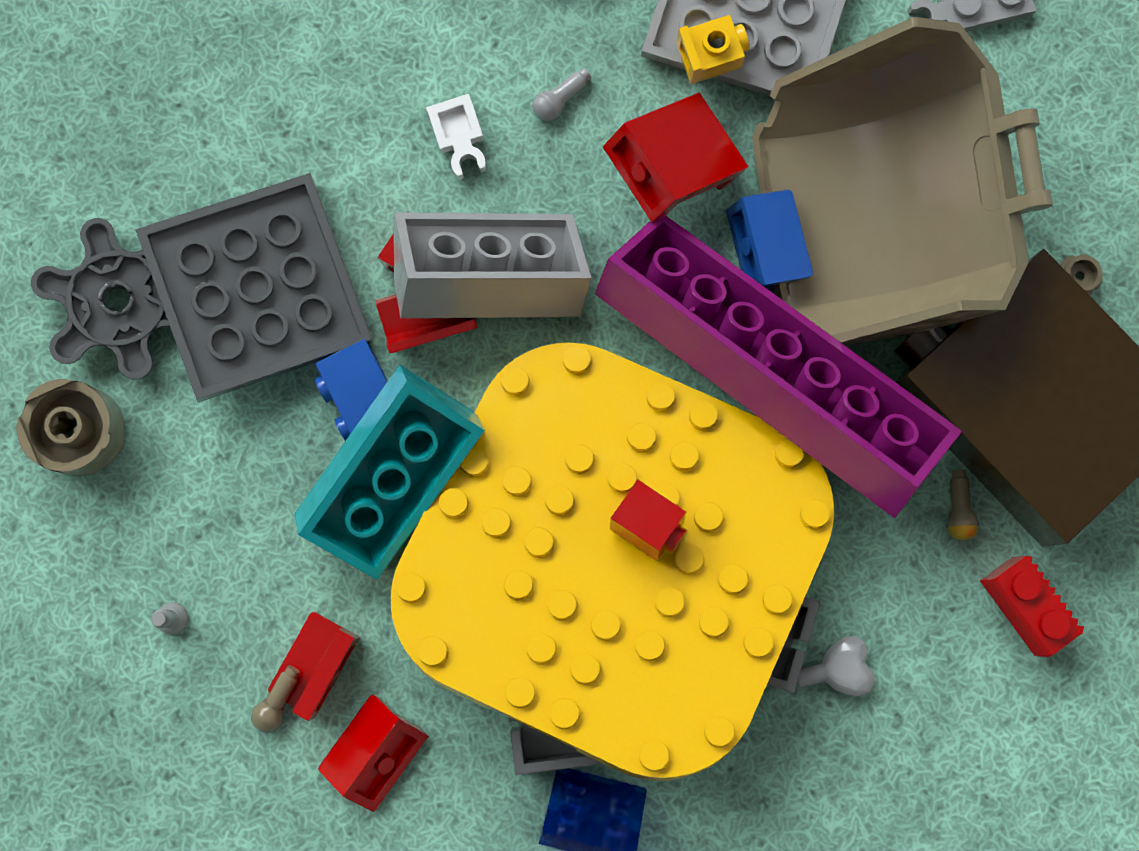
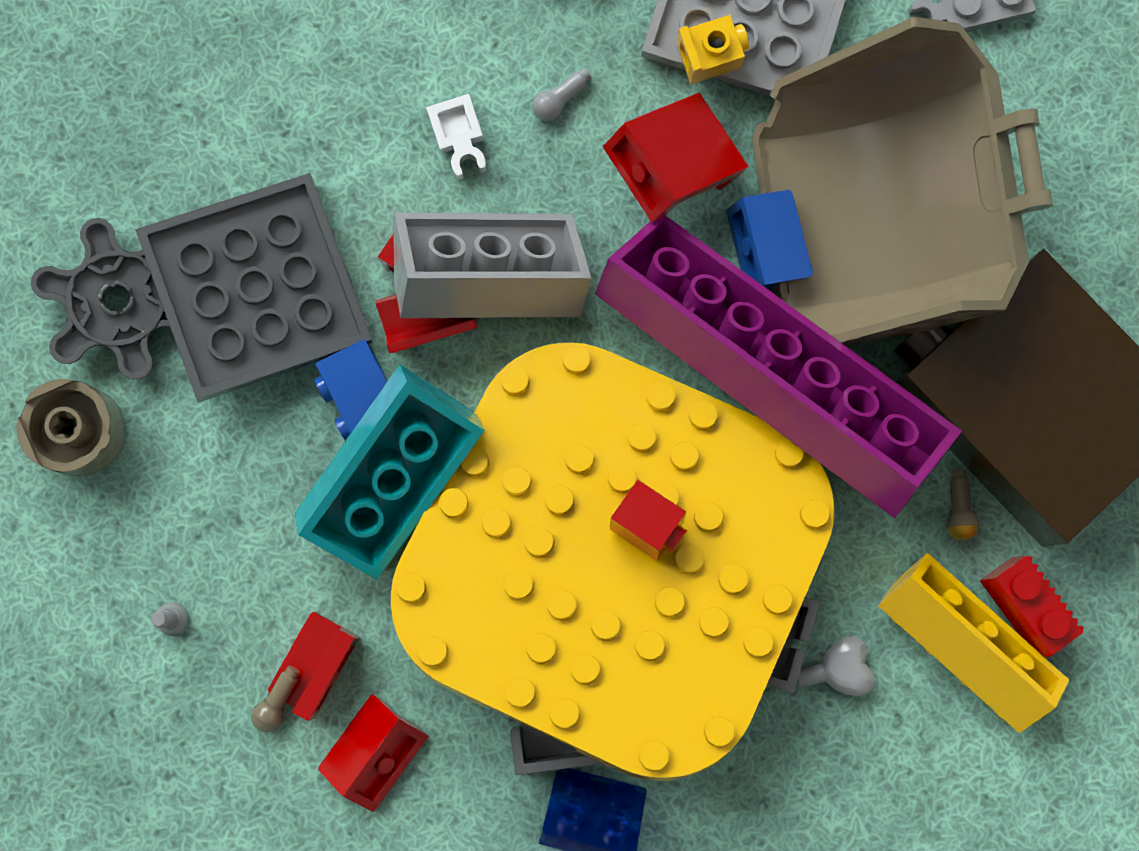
dark tan plate [1060,254,1103,295] -> none
none -> yellow brick [878,552,1069,733]

